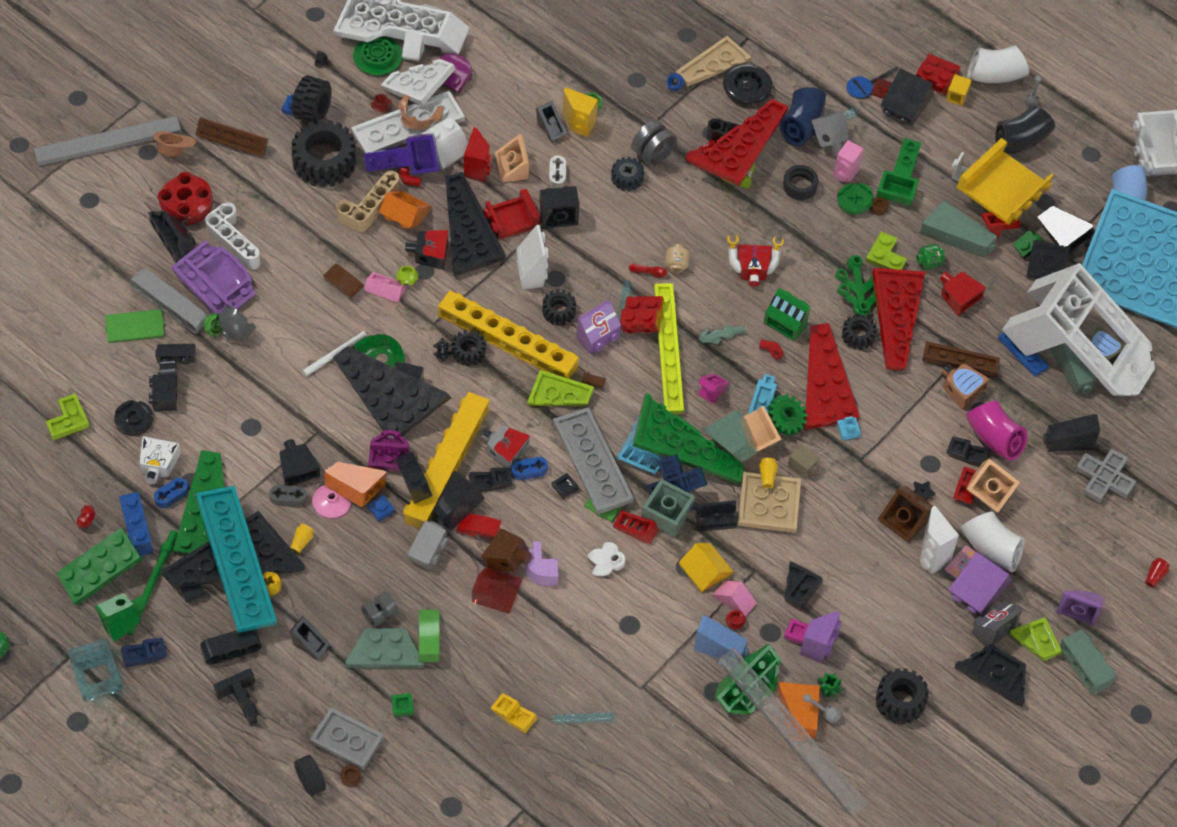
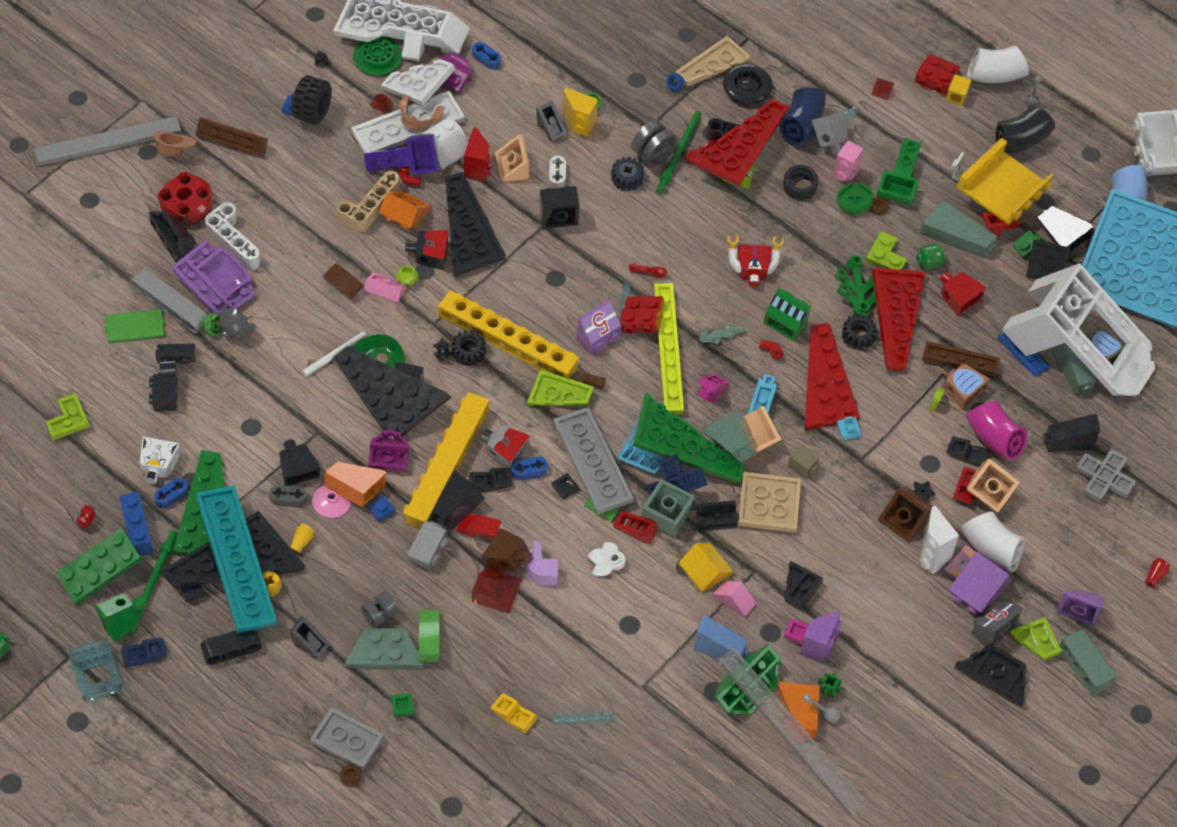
black tile [114,400,153,436] -> none
black bracket [213,668,259,726] -> none
black tyre [291,120,356,187] -> none
black tyre [294,754,326,797] -> none
black slope [395,451,432,504] -> none
red panel [483,188,540,240] -> none
white slope [516,225,549,290] -> none
black tyre [542,289,576,325] -> none
tan head [665,244,690,273] -> none
red plate [726,610,746,630] -> none
yellow cone [759,458,778,488] -> none
green gear [766,394,808,437] -> none
blue piece [846,66,898,99] -> none
black tyre [875,668,929,724] -> none
black slope [880,68,934,125] -> none
none -> blue beam [472,42,501,70]
none -> green bar [656,111,702,194]
none -> lime tile [929,388,944,412]

